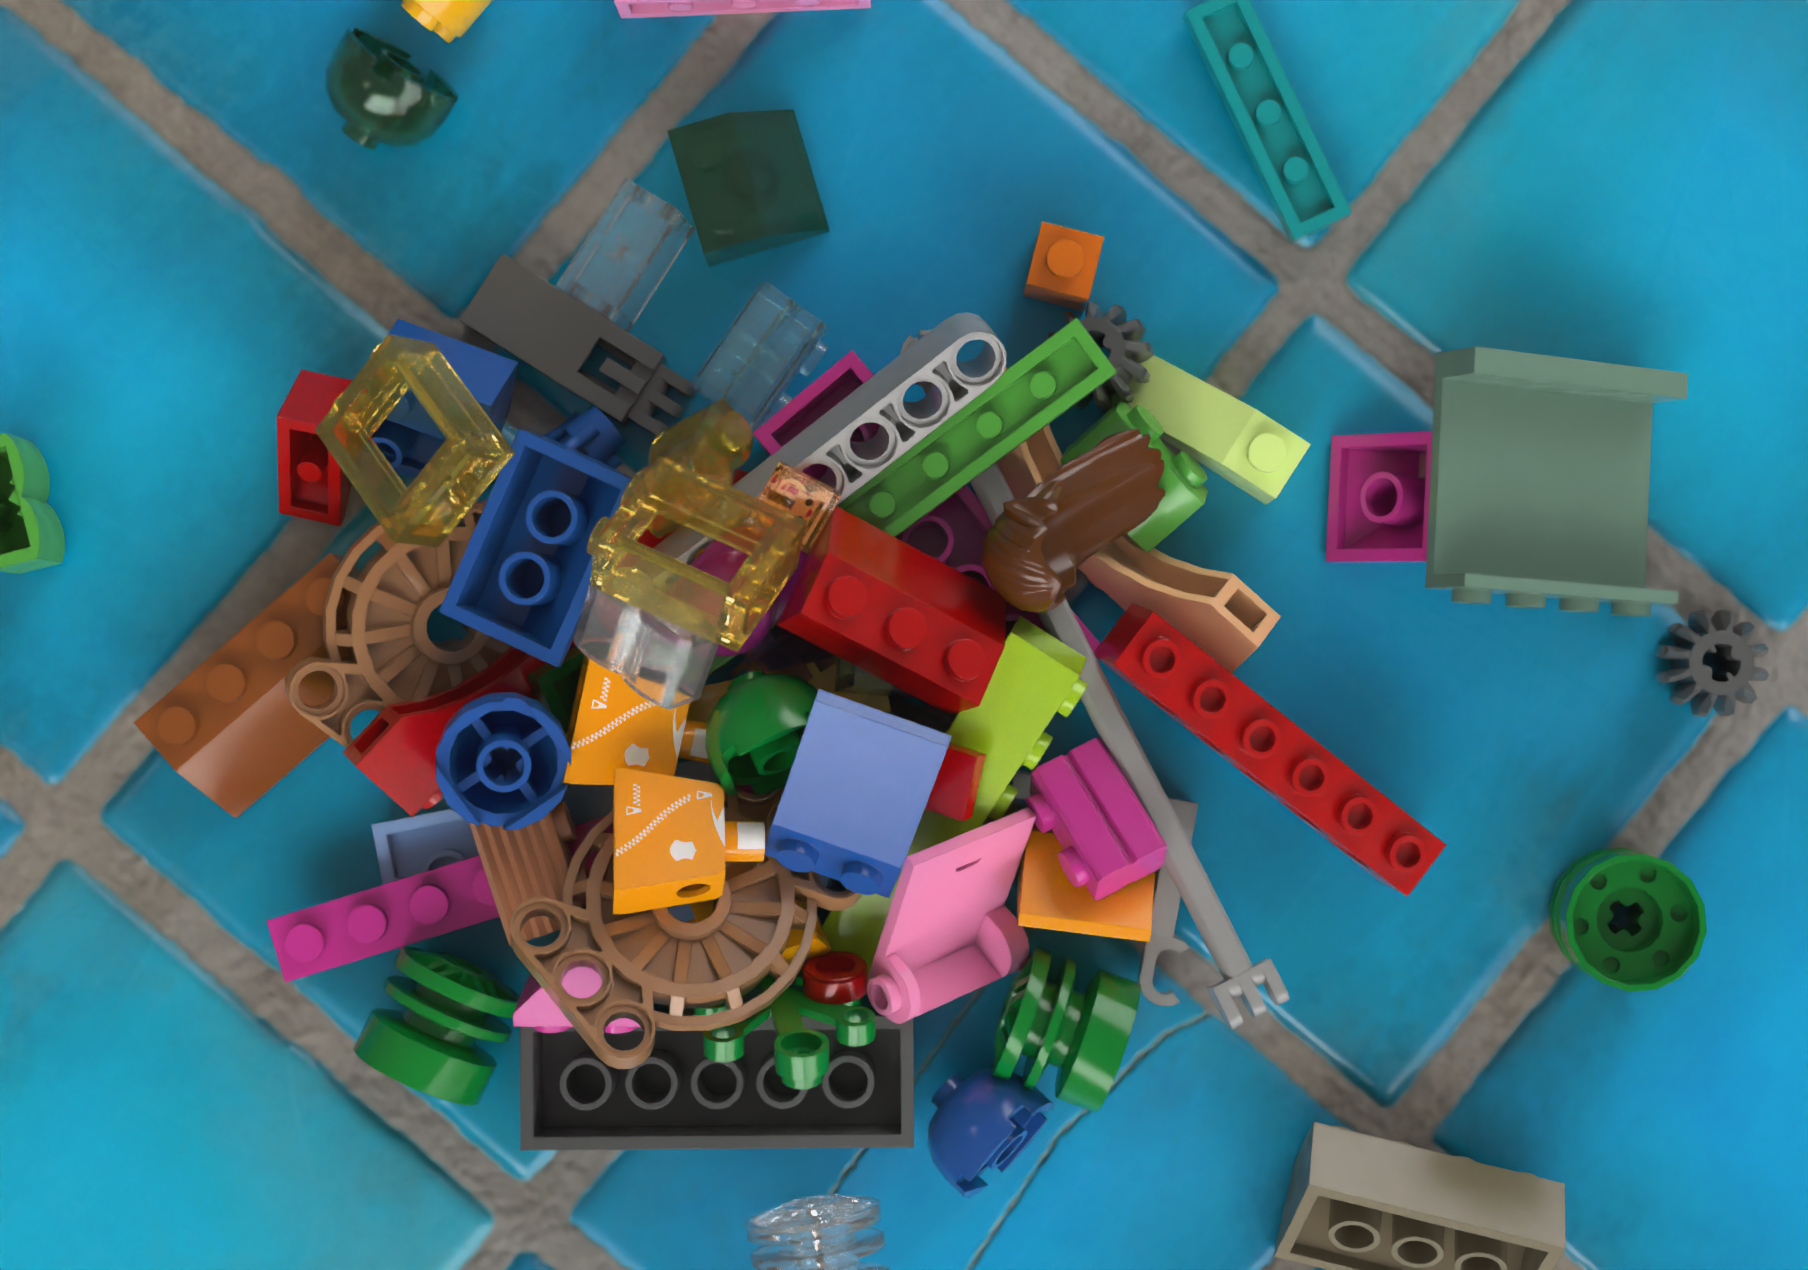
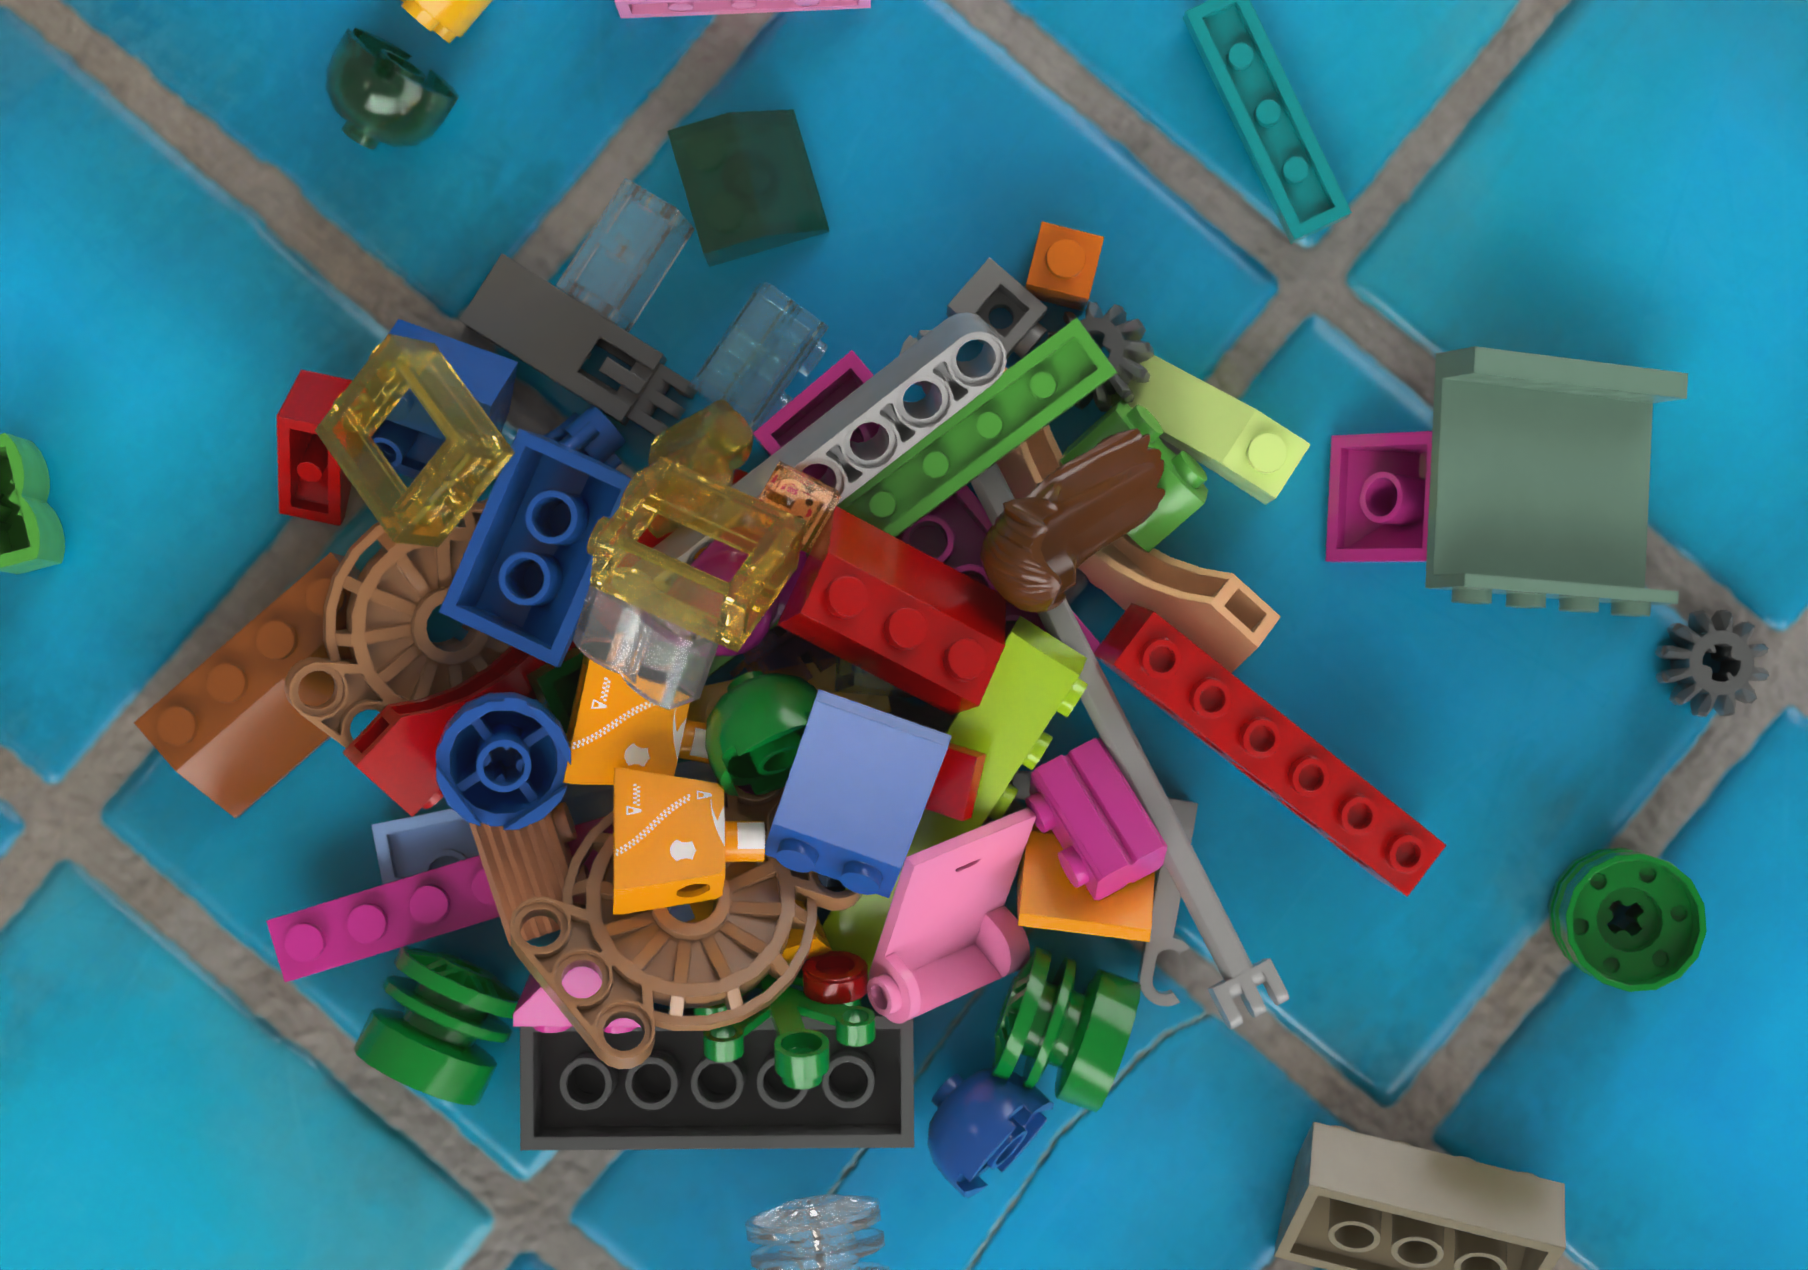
none -> light grey brick [946,257,1048,360]

